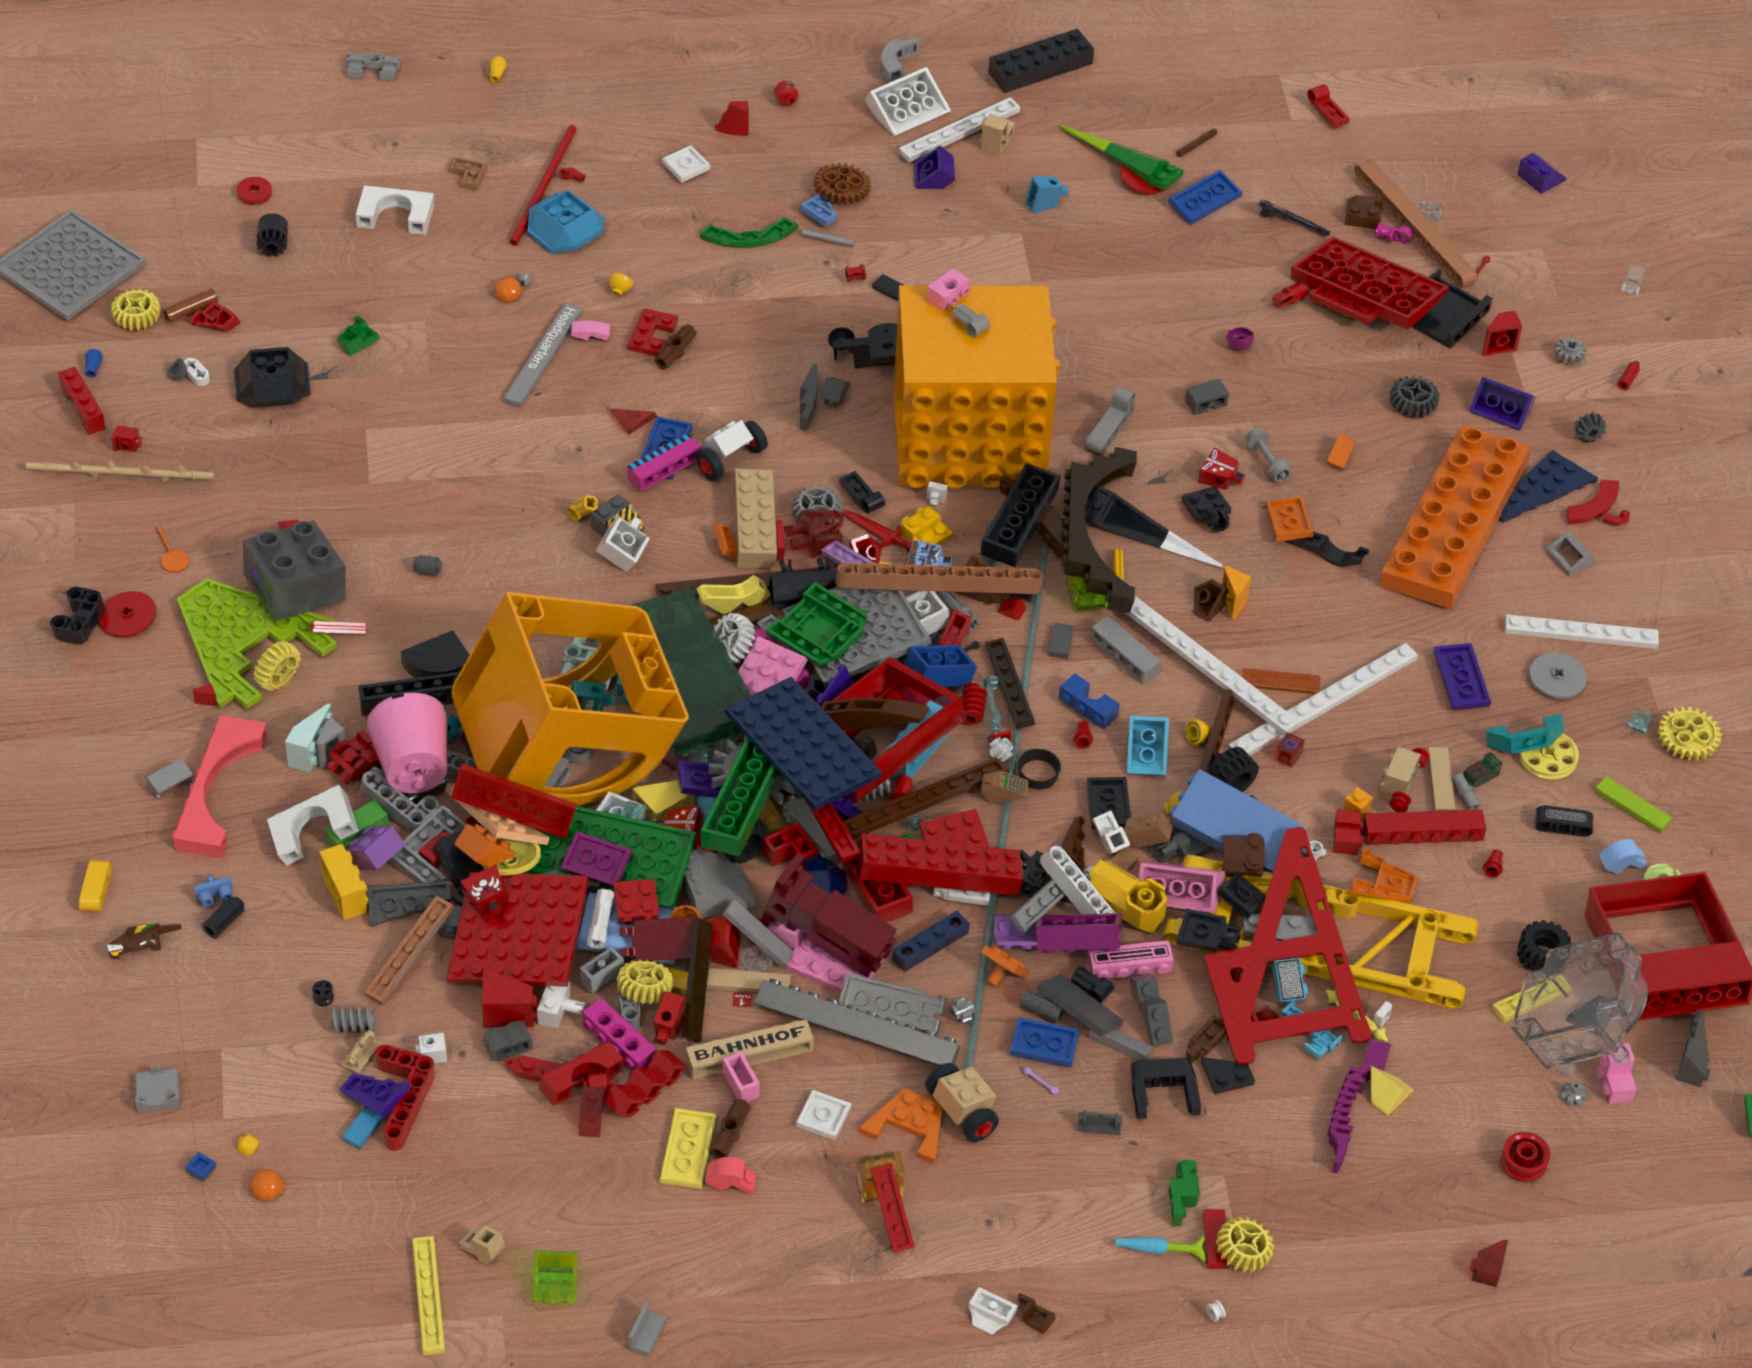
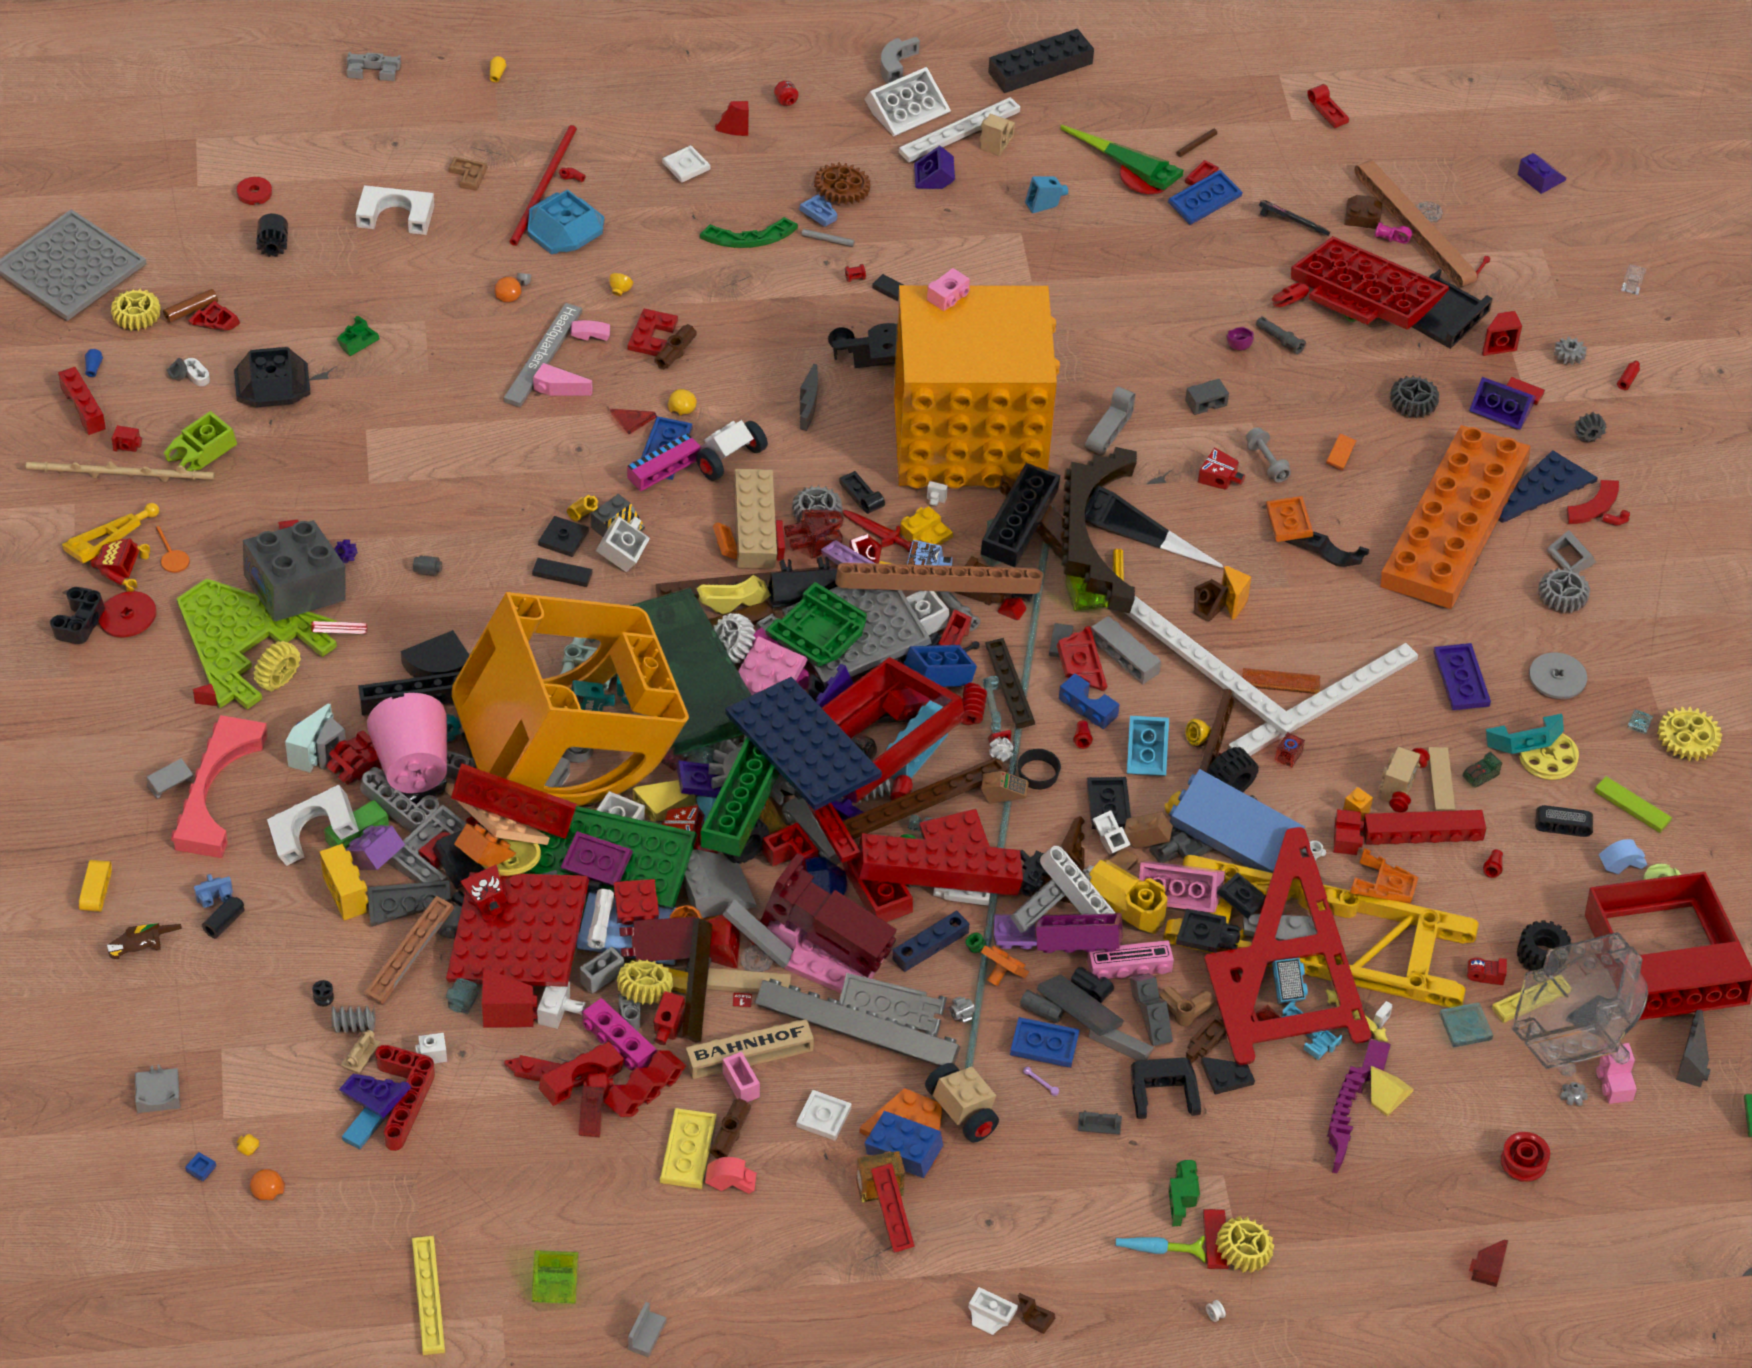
tan brick [459,1225,505,1264] -> none
dark grey brick [484,1021,532,1061] -> none
clear light blue plate [620,800,647,820] -> none
dark grey slope [821,377,850,405] -> none
reddish brown slope [821,698,929,731] -> none
light grey piece [952,303,990,337] -> none
black plate [1182,486,1231,532] -> none
reddish brown slope [1221,833,1265,877] -> none
light grey pin [1452,773,1481,810] -> none
white plate [1505,614,1659,649] -> none
none -> yellow plate [62,503,159,564]
none -> red torso [91,538,150,592]
none -> lime brick [164,411,237,471]
none -> dark purple gear [334,539,358,563]
none -> clear light blue brick [446,977,478,1014]
none -> black tile [532,558,593,587]
none -> bright pink slope [533,363,593,396]
none -> black plate [538,516,589,557]
none -> yellow hair [667,389,697,416]
none -> blue brick [864,1111,943,1178]
none -> green bush [965,932,986,953]
none -> red wing [1057,626,1108,691]
none -> medium nougat piece [1159,986,1215,1026]
none -> red tile [1185,160,1219,186]
none -> dark grey pin [1256,316,1306,354]
none -> clear light blue plate [1439,1002,1493,1048]
none -> red leg [1467,958,1507,985]
none -> red tile [1507,377,1545,405]
none -> light grey gear [1538,567,1590,614]

